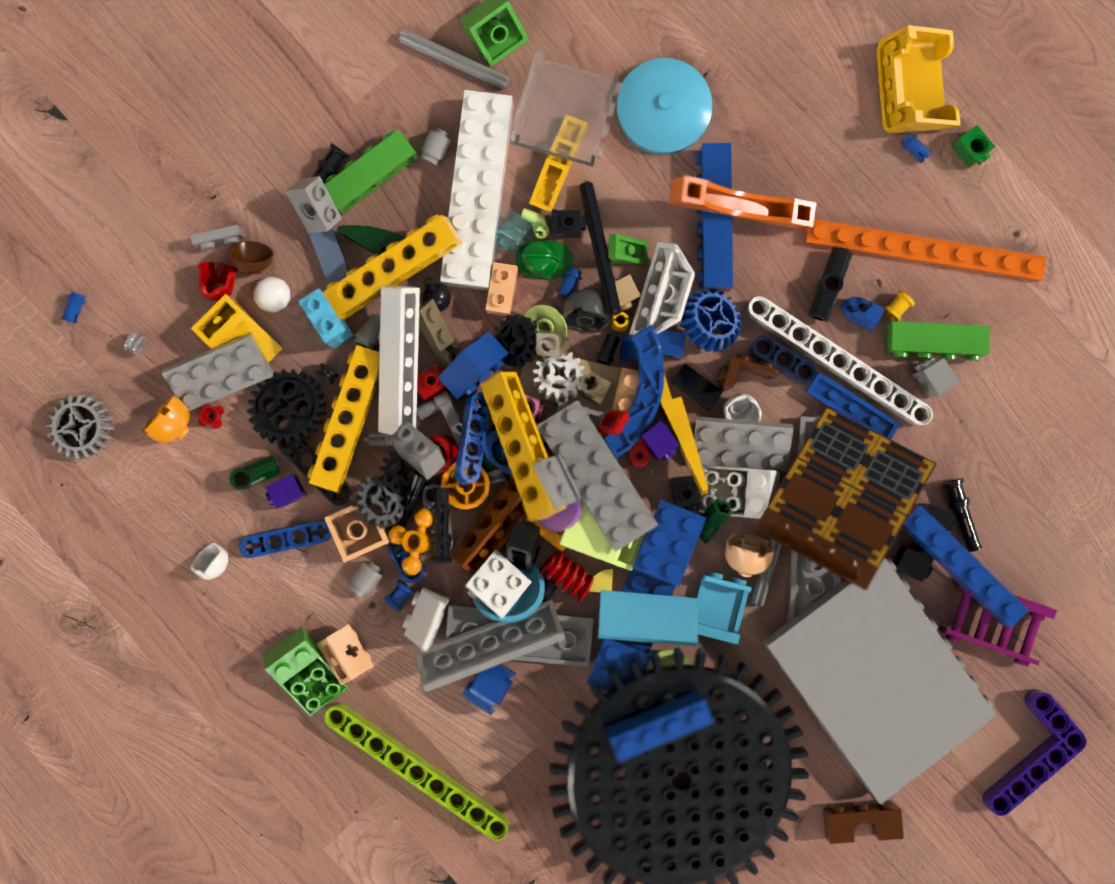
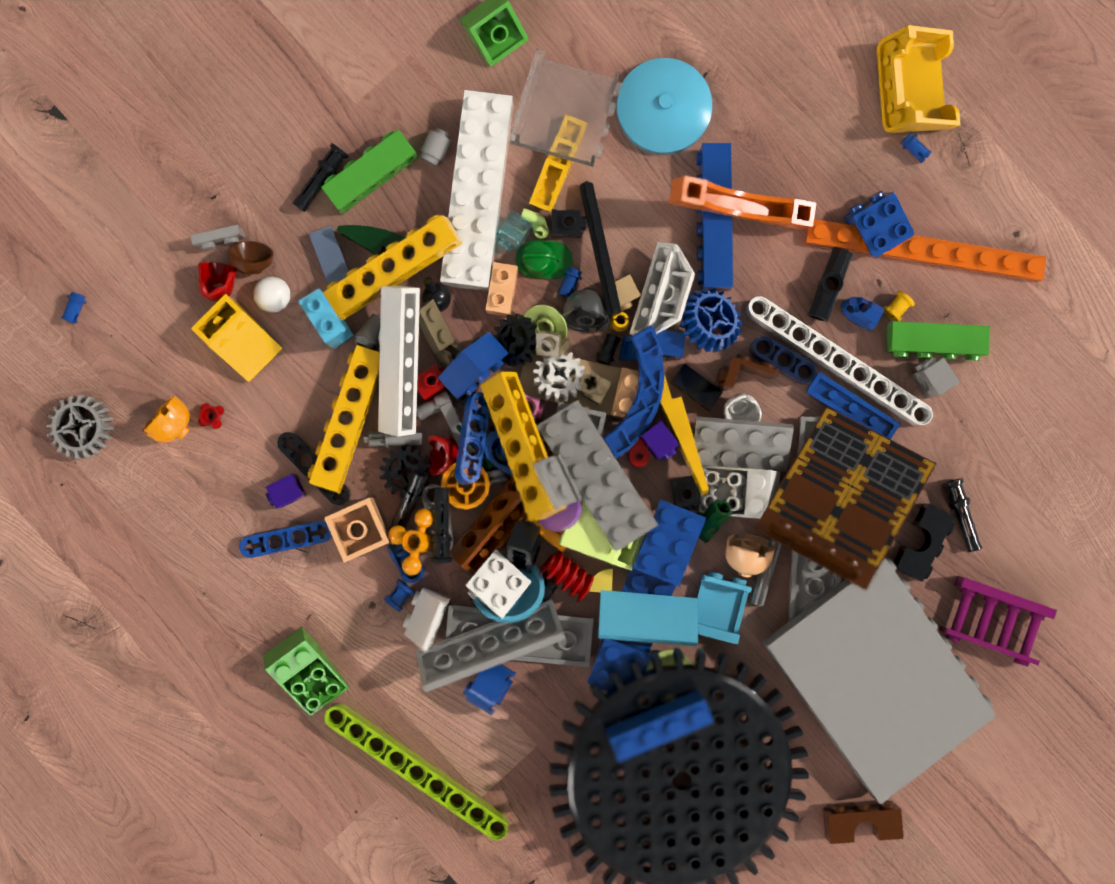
light grey bush [124,331,147,356] -> none
light grey plate [161,333,274,411] -> none
white hair [191,543,229,580] -> none
dark green piece [229,455,281,490] -> none
black gear [247,369,327,446] -> none
light grey brick [285,176,342,233] -> none
black bush [314,363,339,385] -> none
light nougat brick [317,624,374,686] -> none
light grey brick [348,560,383,598] -> none
black gear [352,474,405,529] -> none
light grey brick [390,422,446,480] -> none
light grey axle [399,29,509,90] -> none
red tile [597,410,630,435] -> none
bright green slope [608,234,648,266] -> none
blue brick [901,505,1028,628] -> none
green brick [951,125,995,167] -> none
dark purple beam [982,689,1087,816] -> none
none -> blue bracket [843,191,914,257]

